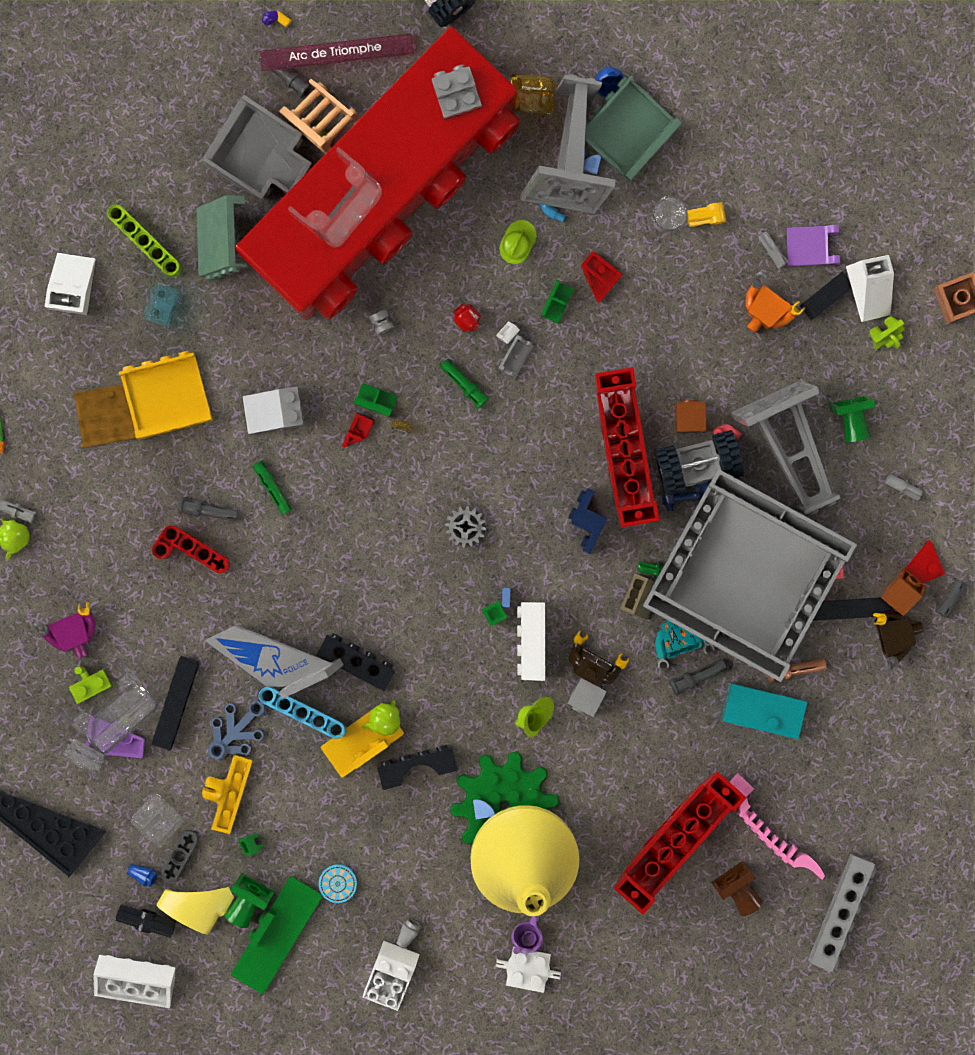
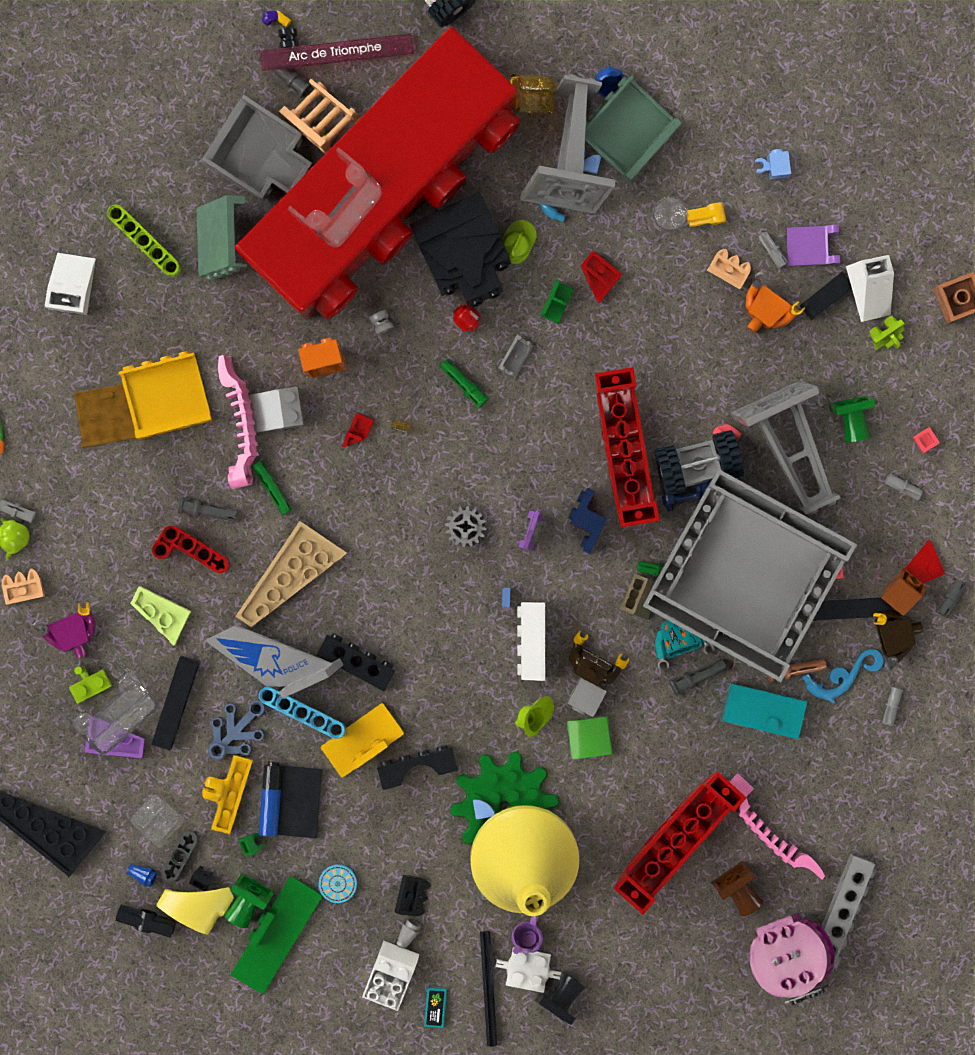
clear slope [63,737,105,777] -> none
white slope [94,955,175,1008] -> none
clear light blue brick [143,283,181,328] -> none
green panel [354,383,398,417] -> none
lime hair [363,700,400,736] -> none
light grey plate [432,65,482,119] -> none
green tile [482,601,507,627] -> none
white plate [496,321,520,344] -> none
dark orange head [674,400,706,434] -> none
none -> light nougat plate [2,569,45,605]
none -> yellowish green wing [130,586,191,646]
none -> black tile [189,866,214,891]
none -> bright pink piece [218,355,259,489]
none -> tan wing [235,521,348,627]
none -> black door [258,761,322,838]
none -> black wheel [278,27,298,51]
none -> orange brick [298,337,347,379]
none -> black plate [394,875,431,916]
none -> black panel [409,192,511,308]
none -> tile [424,987,447,1028]
none -> black axle [480,931,497,1047]
none -> medium lavender flag [518,511,543,551]
none -> black plant [535,973,585,1025]
none -> bright green slope [567,716,613,760]
none -> light nougat plate [707,249,751,289]
none -> piece [750,912,835,1005]
none -> light blue brick [755,149,791,179]
none -> dark azure plant [802,649,884,704]
none -> light grey axle [882,687,903,726]
none -> coral plate [912,427,940,454]

